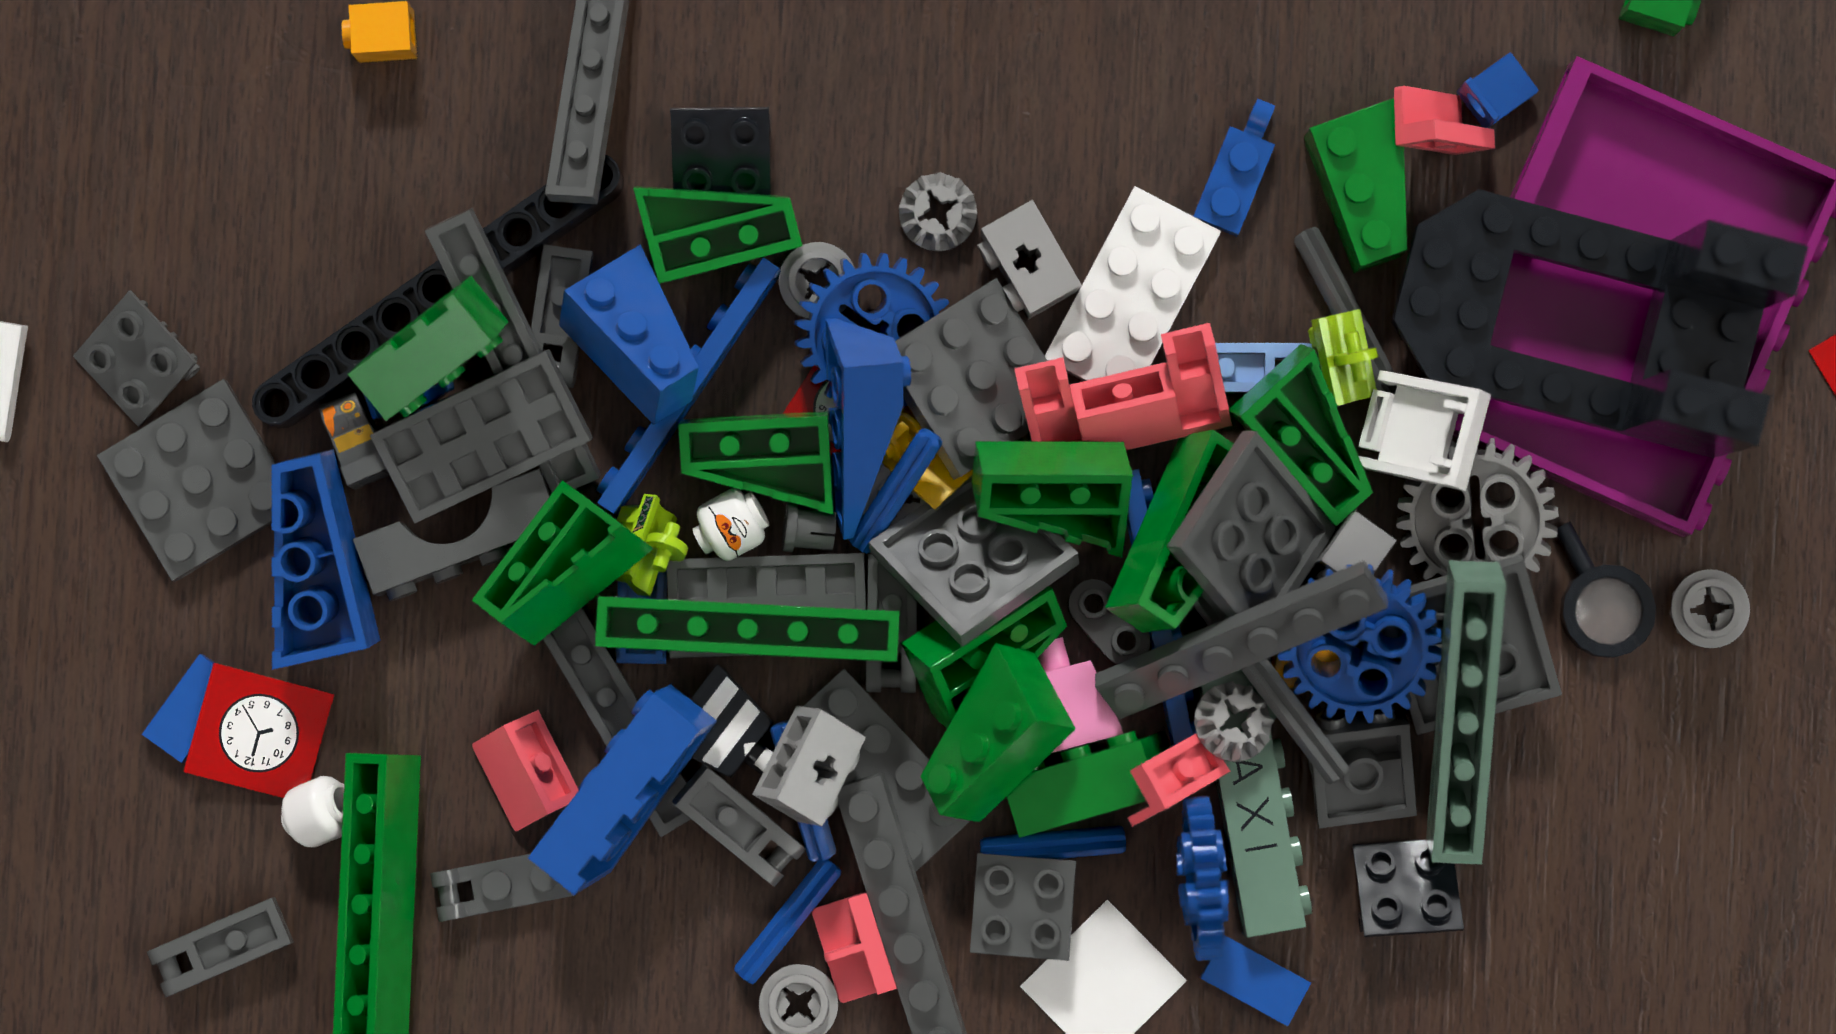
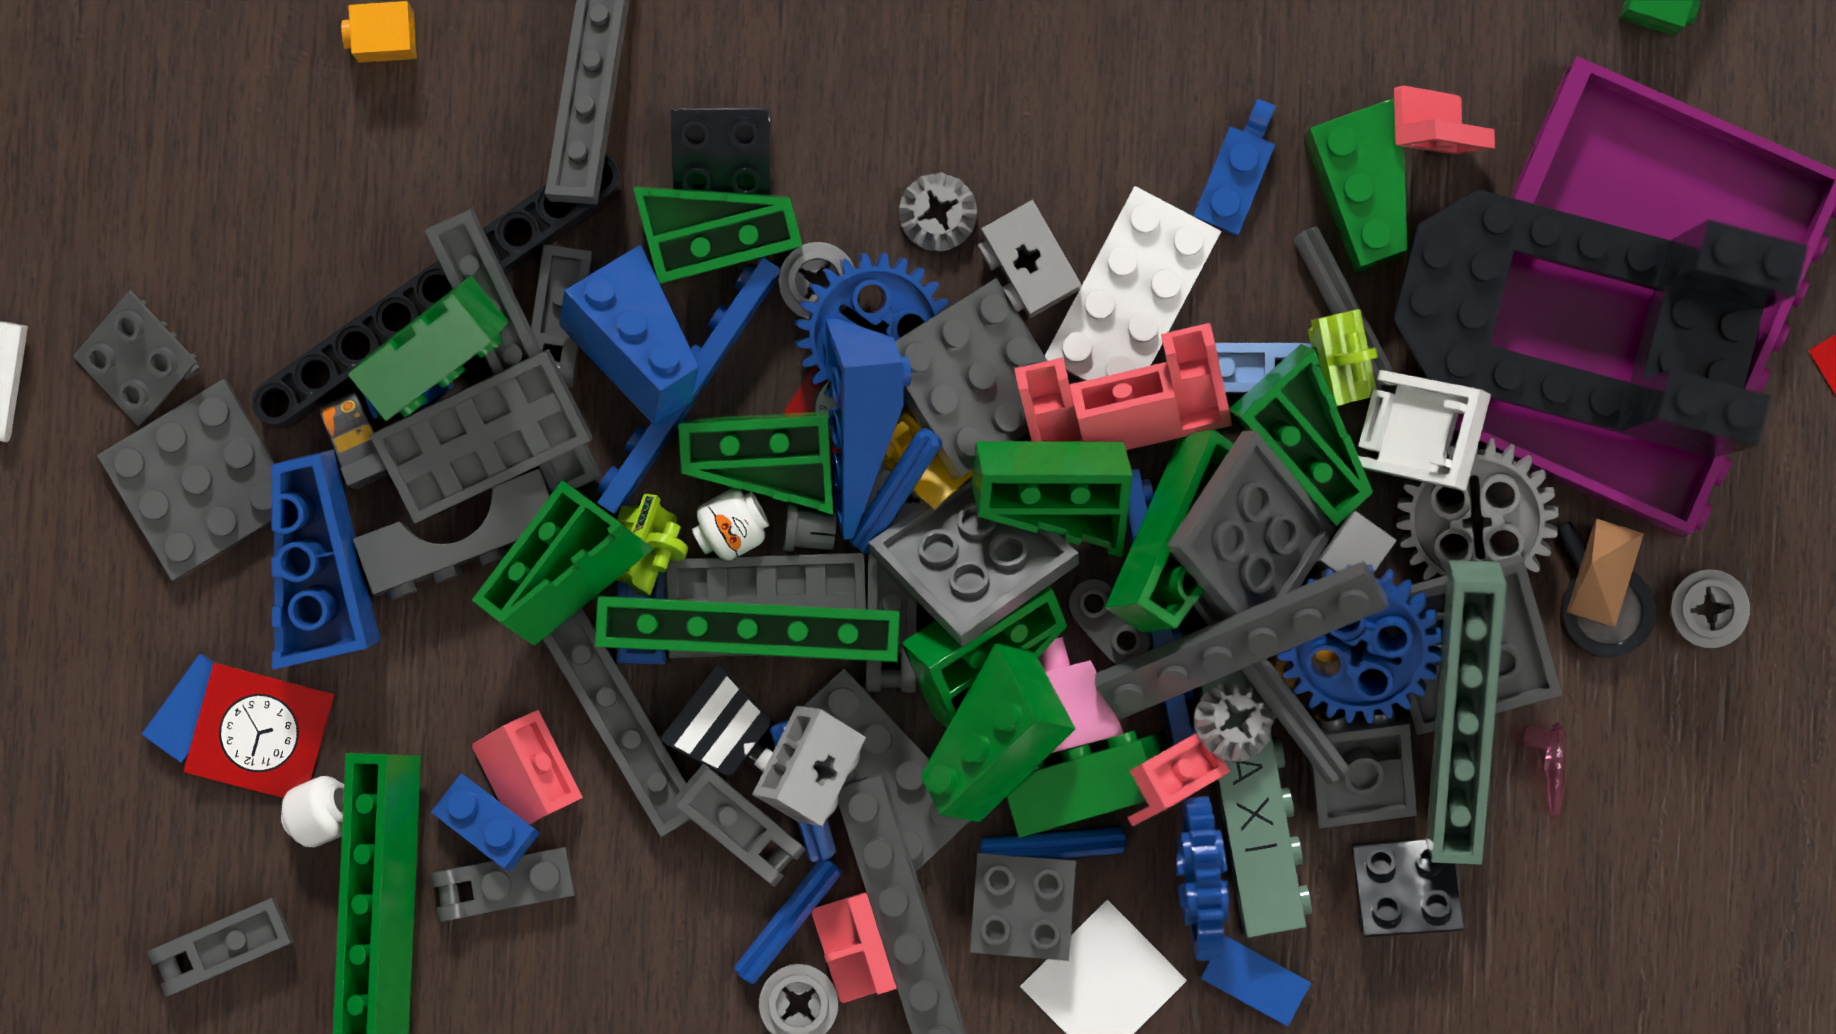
blue wedge [528,684,717,895] -> none
blue bracket [1456,53,1539,128] -> none
none -> blue plate [431,773,540,873]
none -> clear pink bar [1523,722,1566,817]
none -> medium nougat slope [1566,518,1644,628]

